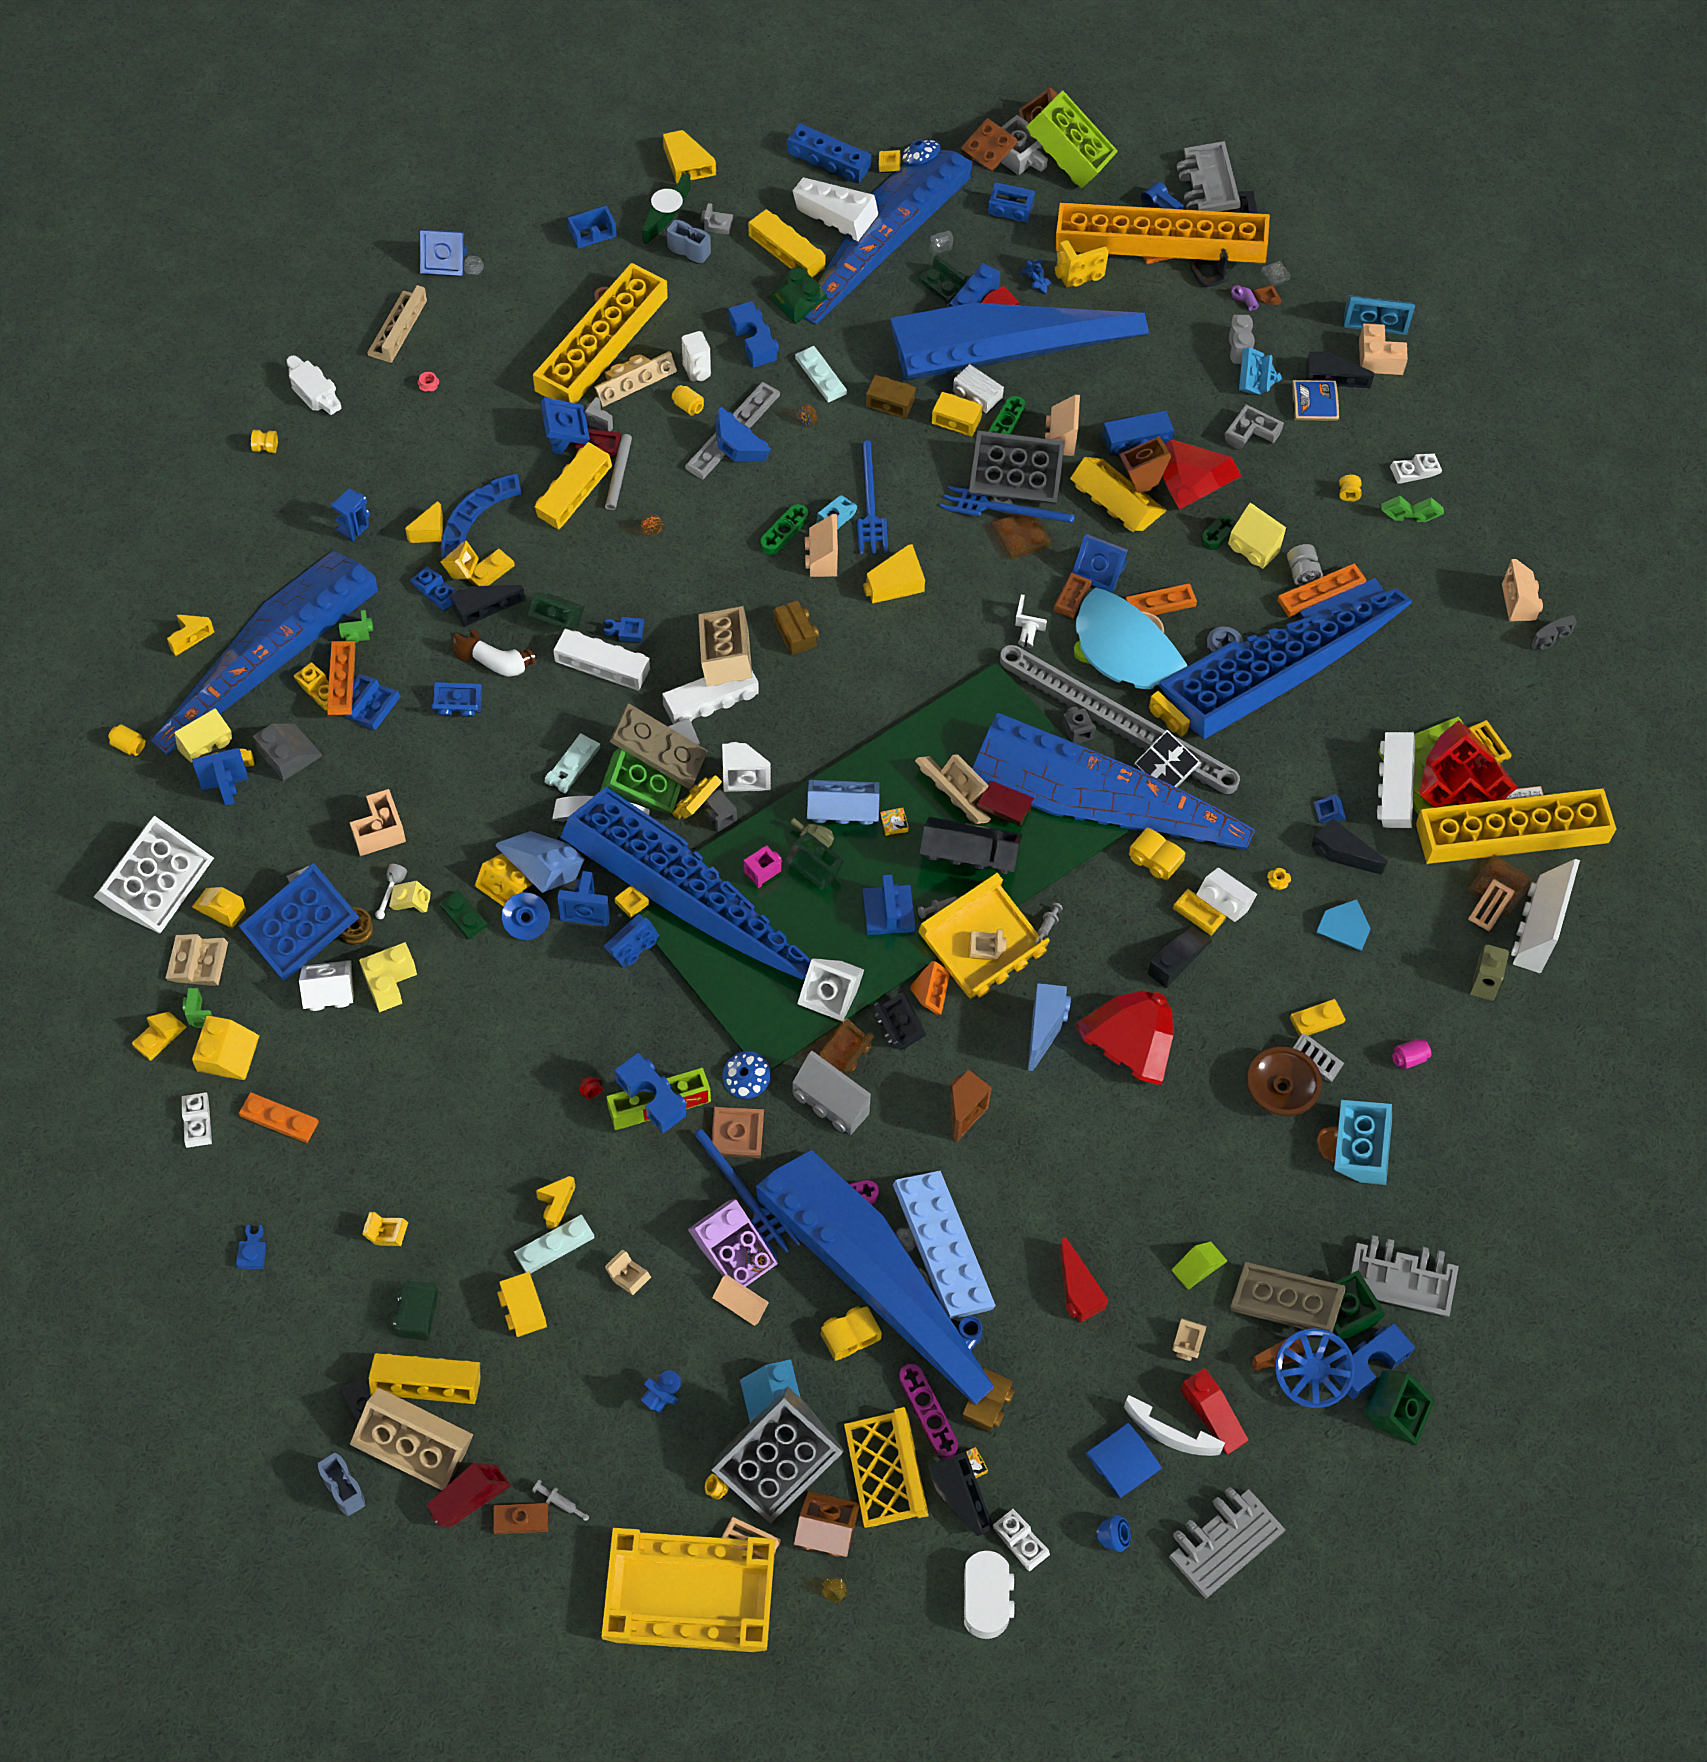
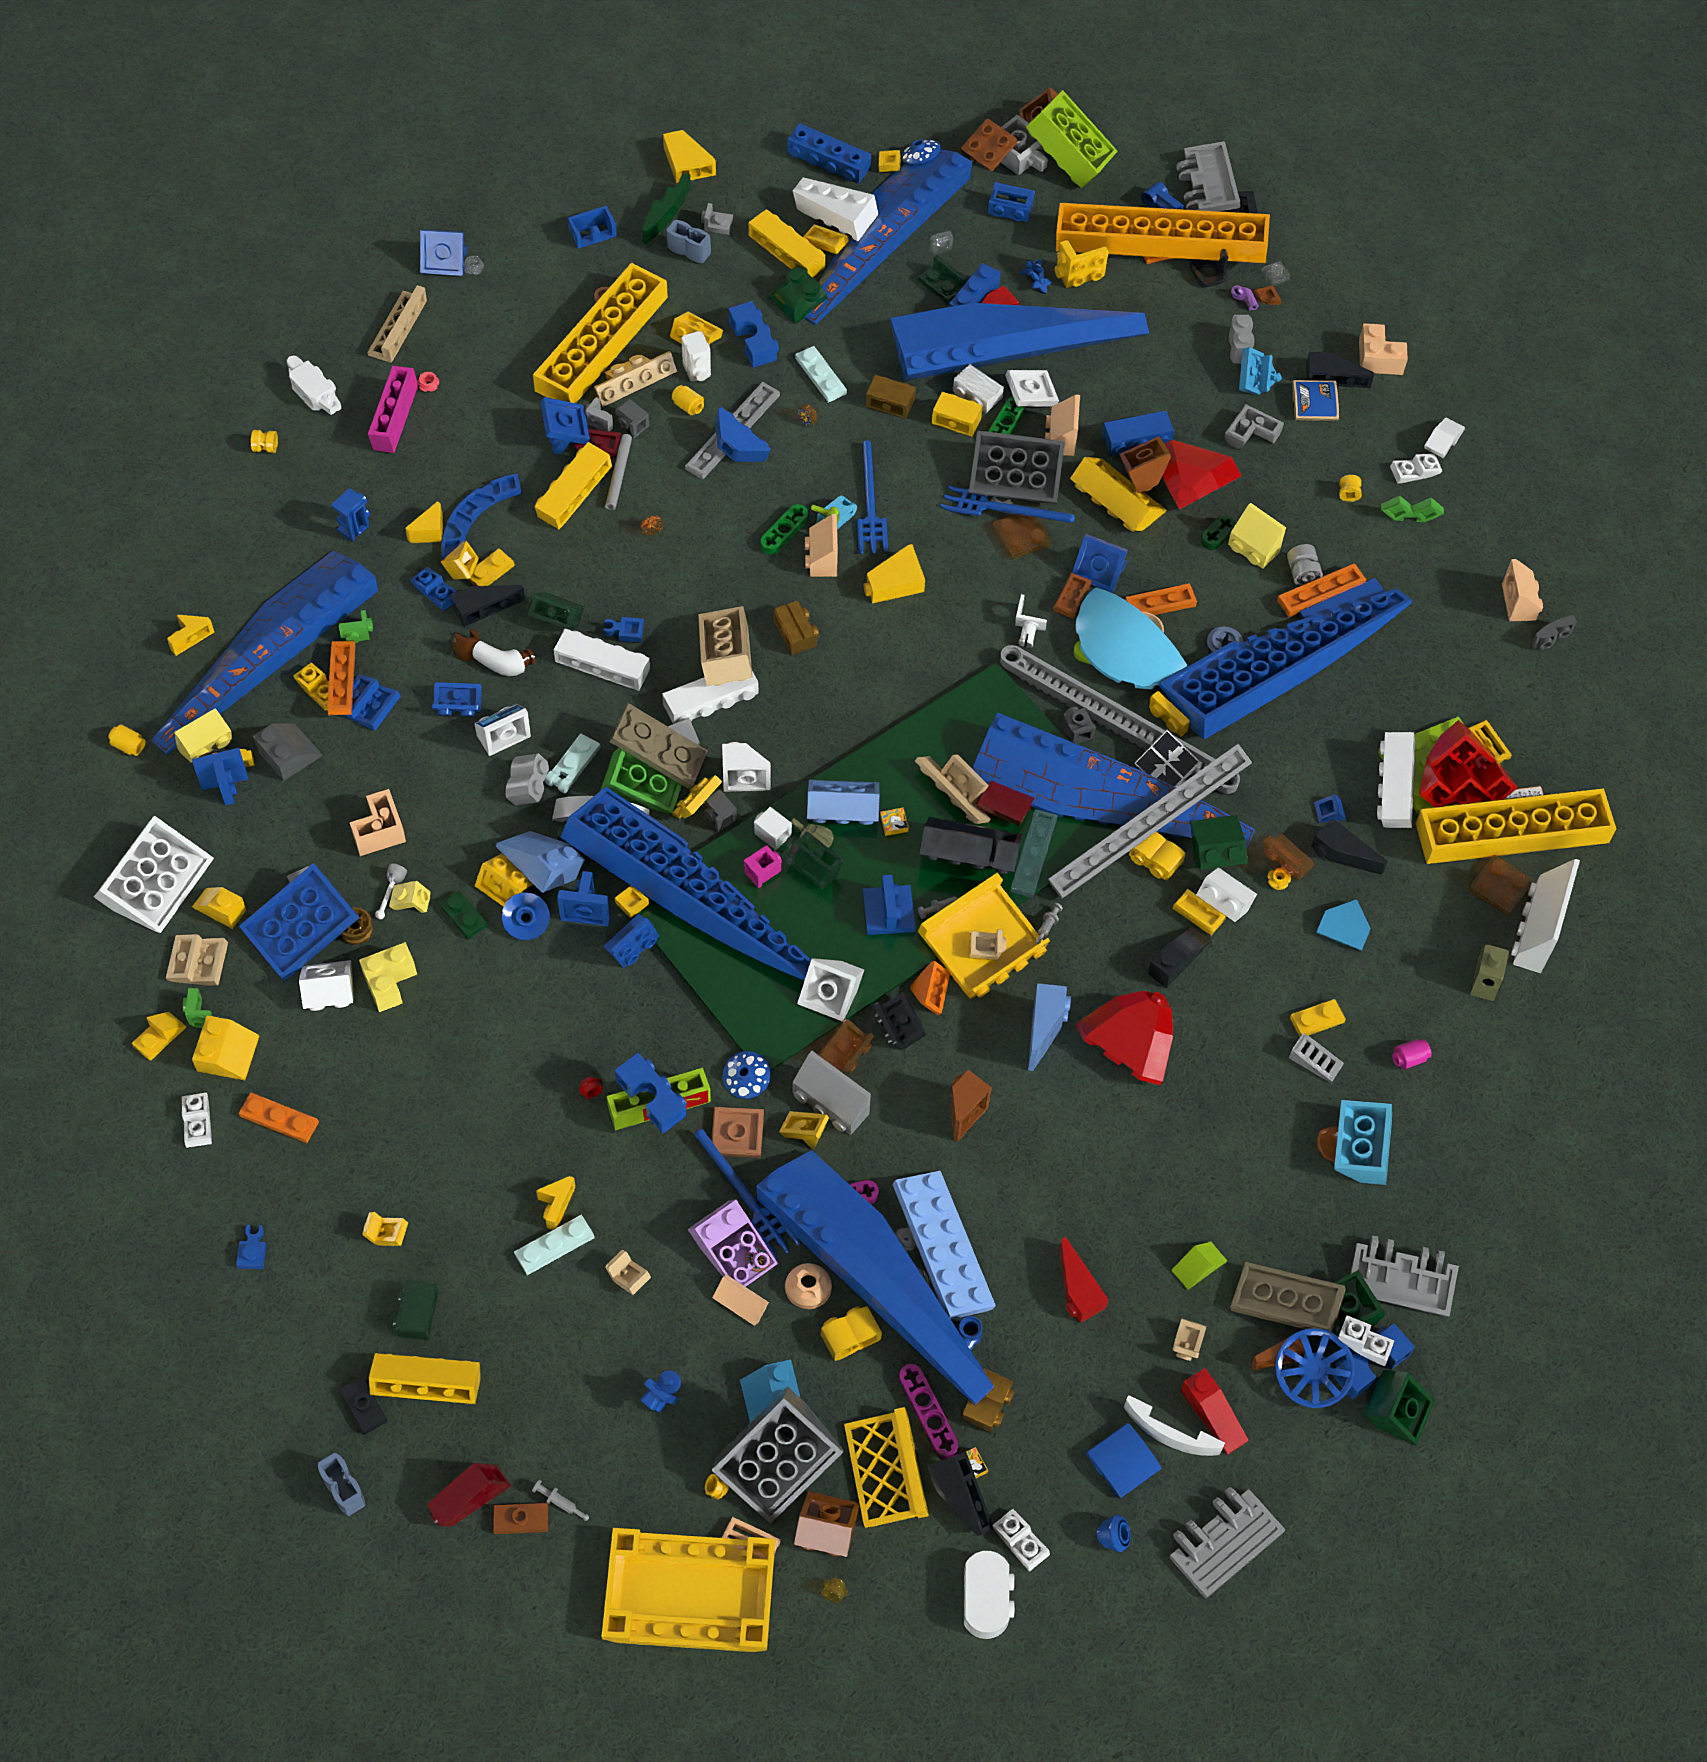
tan slope [350,1388,473,1490] -> none
yellow brick [497,1272,547,1337] -> none
white sticker [651,189,683,213] -> none
reddish brown dish [1247,1047,1322,1116] -> none
dark azure slope [1344,295,1415,335] -> none
light nougat tile [1468,879,1515,932] -> none
none -> dark pink brick [368,366,418,453]
none -> white slope [475,704,531,756]
none -> light grey brick [506,753,549,805]
none -> dark grey brick [615,399,649,438]
none -> yellow bracket [670,312,723,346]
none -> white brick [754,807,792,850]
none -> yellow slope [779,1111,829,1150]
none -> light nougat piece [785,1263,832,1309]
none -> yellow plate [803,224,849,254]
none -> lime hand [811,505,840,523]
none -> white tile [1005,370,1059,406]
none -> clear light blue tile [1010,809,1058,898]
none -> light grey plate [1048,744,1252,899]
none -> dark green slope [1190,815,1248,870]
none -> clear orange bracket [1263,834,1314,881]
none -> white slope [1338,1316,1394,1366]
none -> white slope [1424,418,1465,458]

